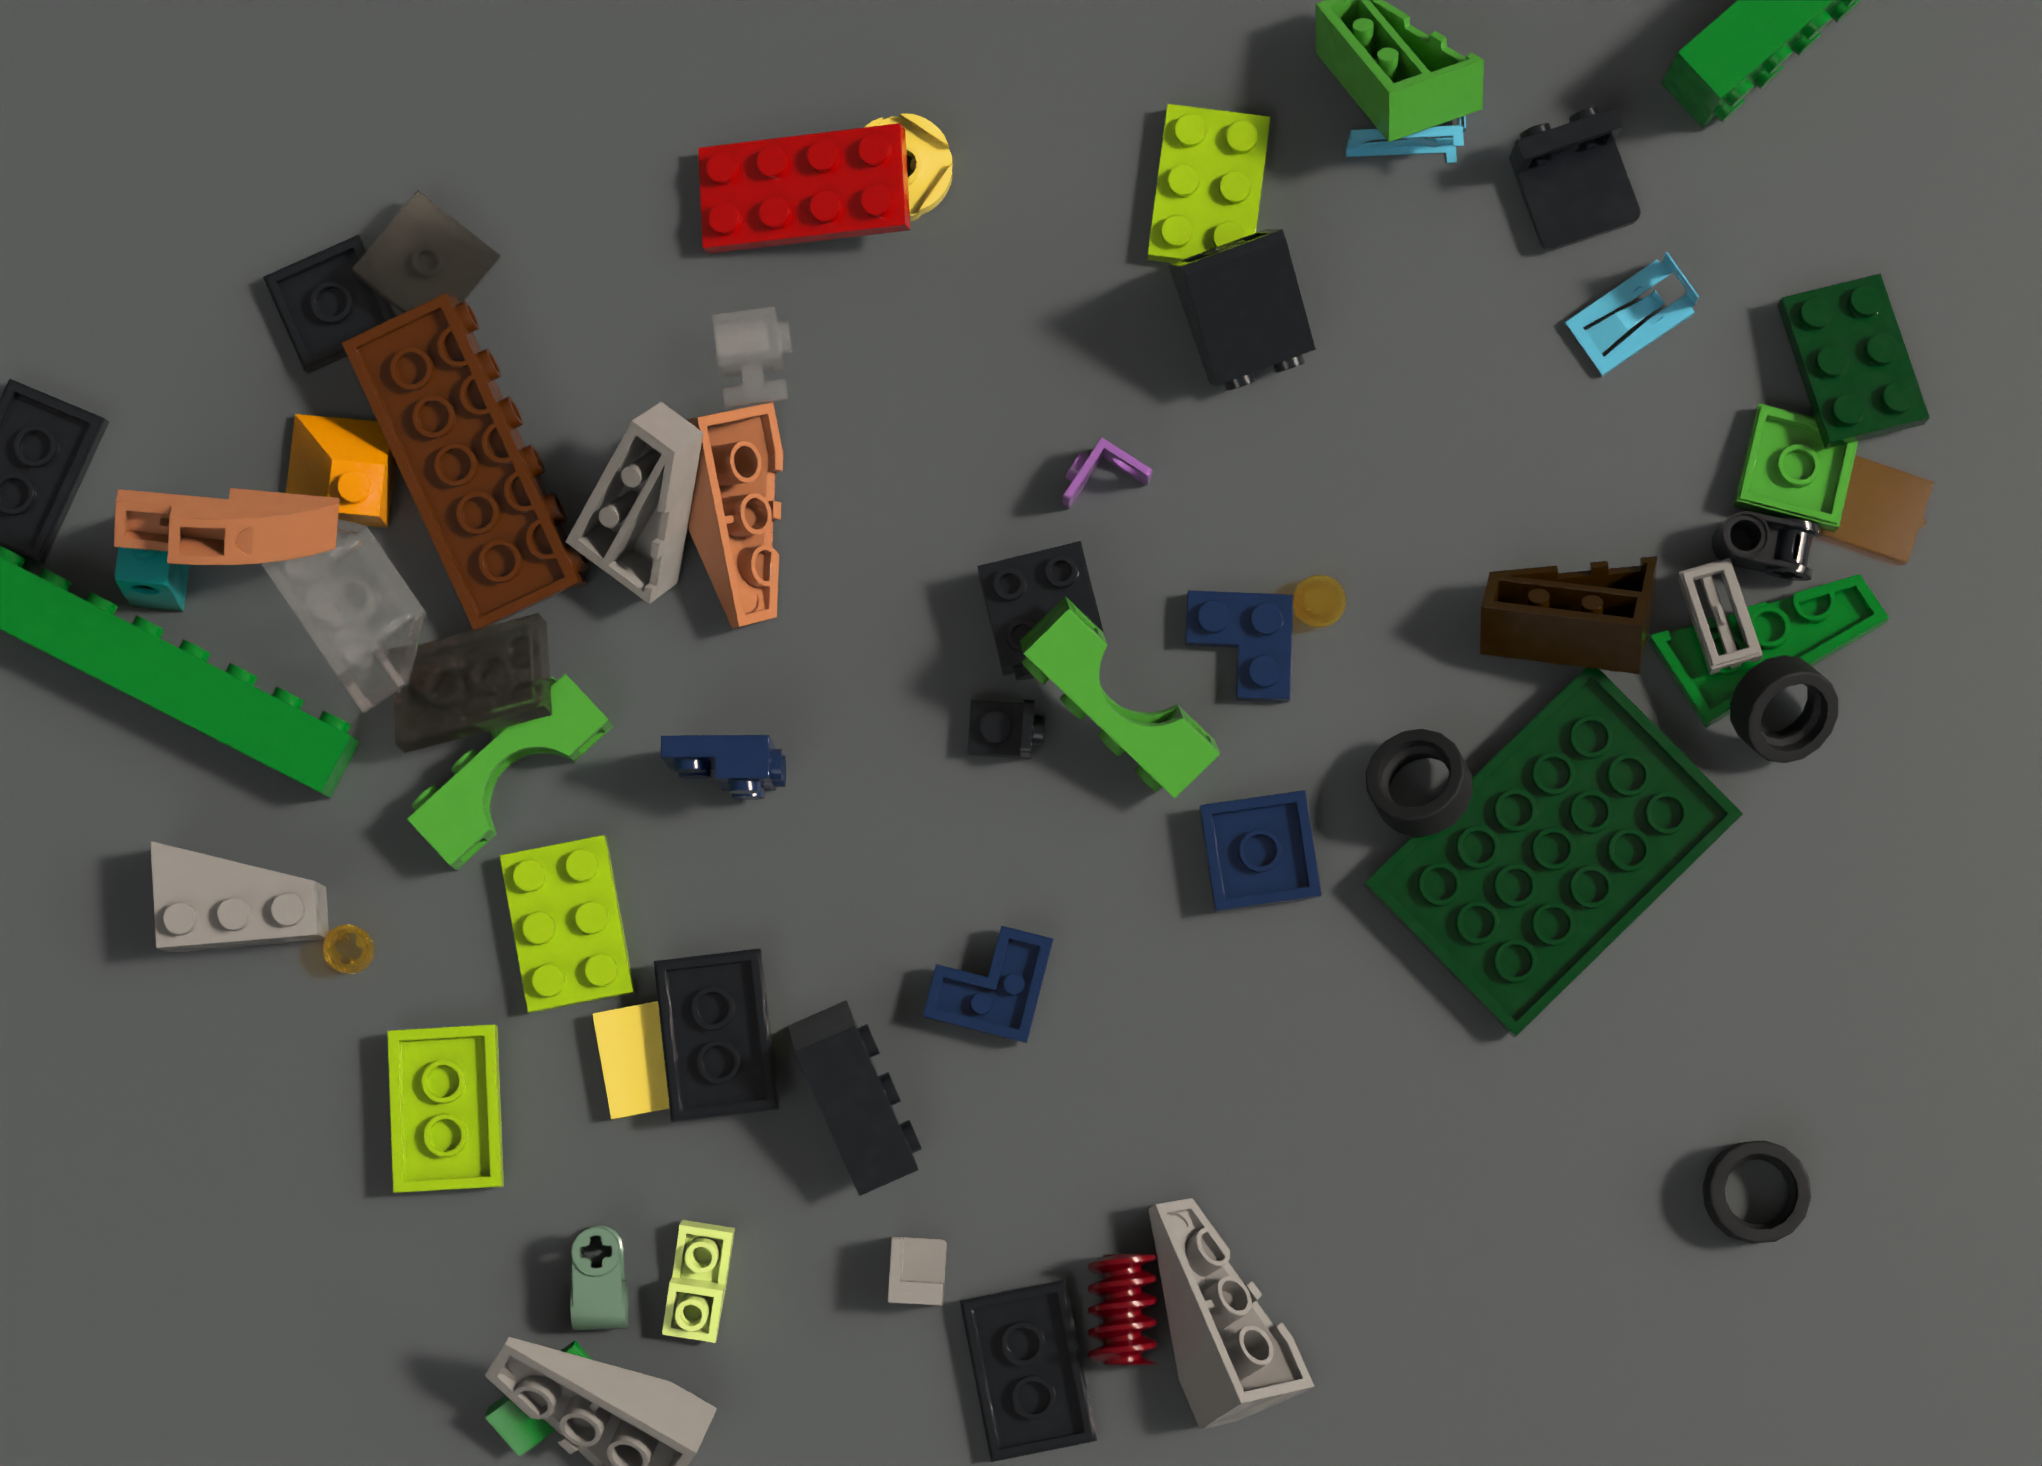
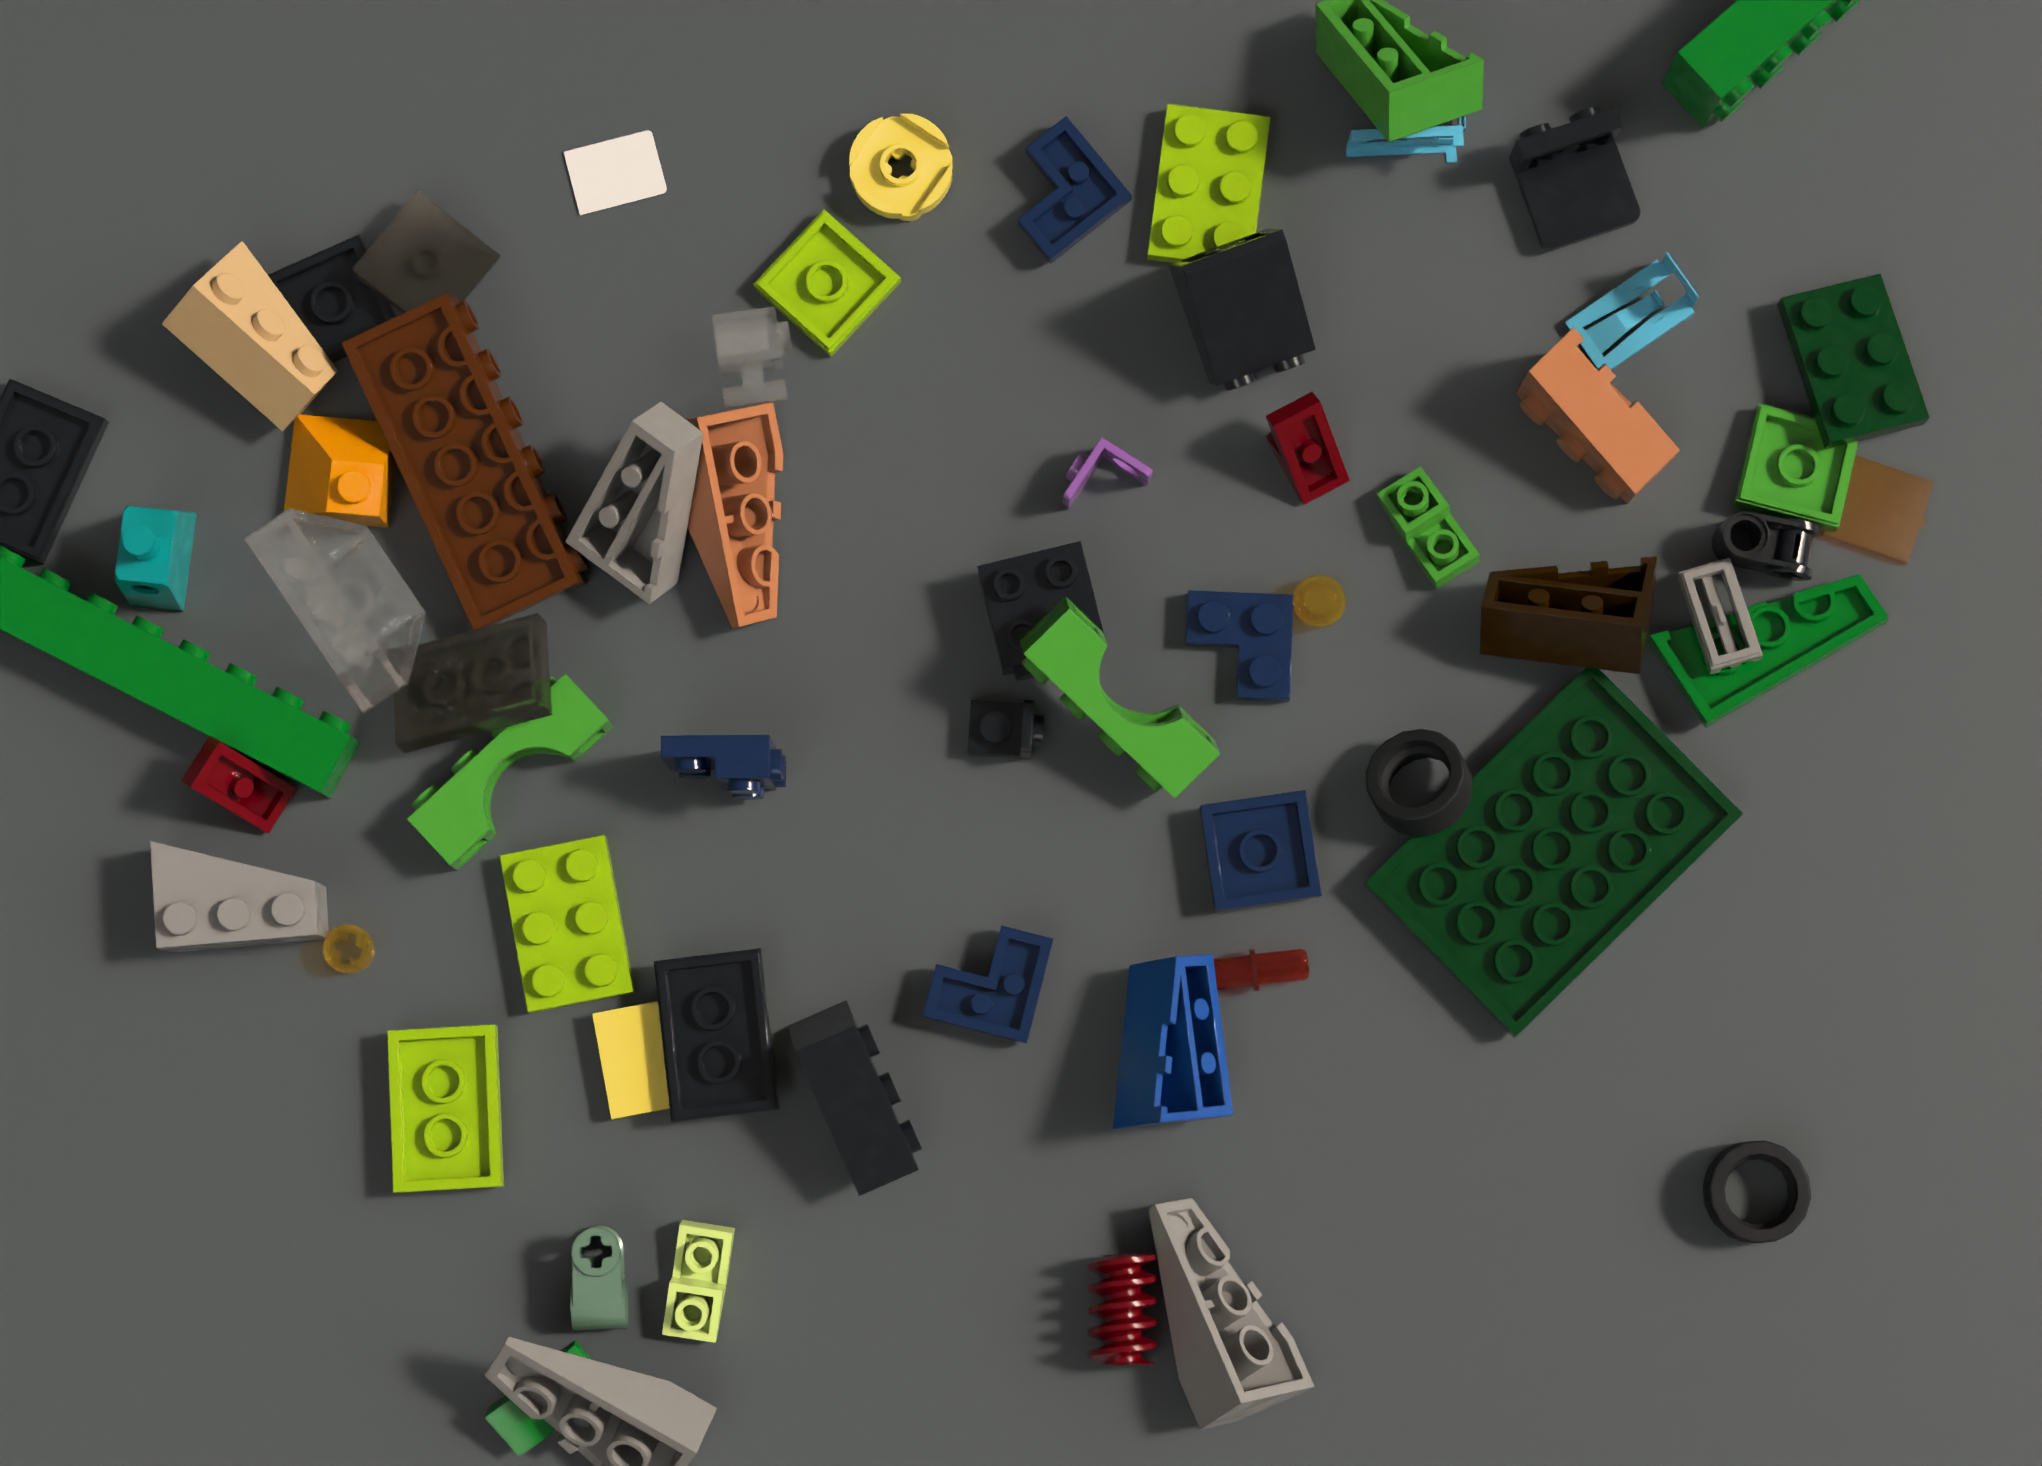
nougat slope [114,488,340,565] -> none
red plate [698,123,911,254] -> none
light grey panel [888,1237,947,1306] -> none
black tile [960,1279,1098,1462] -> none
black tyre [1730,655,1838,763] -> none
none -> tan wedge [162,241,338,432]
none -> dark red slope [181,735,297,834]
none -> white sticker [563,130,667,215]
none -> lime tile [753,209,901,357]
none -> dark blue plate [1018,116,1132,264]
none -> blue wedge [1113,954,1233,1129]
none -> clear red axle [1213,949,1309,992]
none -> dark red slope [1265,392,1350,505]
none -> bright green slope [1376,466,1480,590]
none -> nougat wedge [1516,327,1680,504]

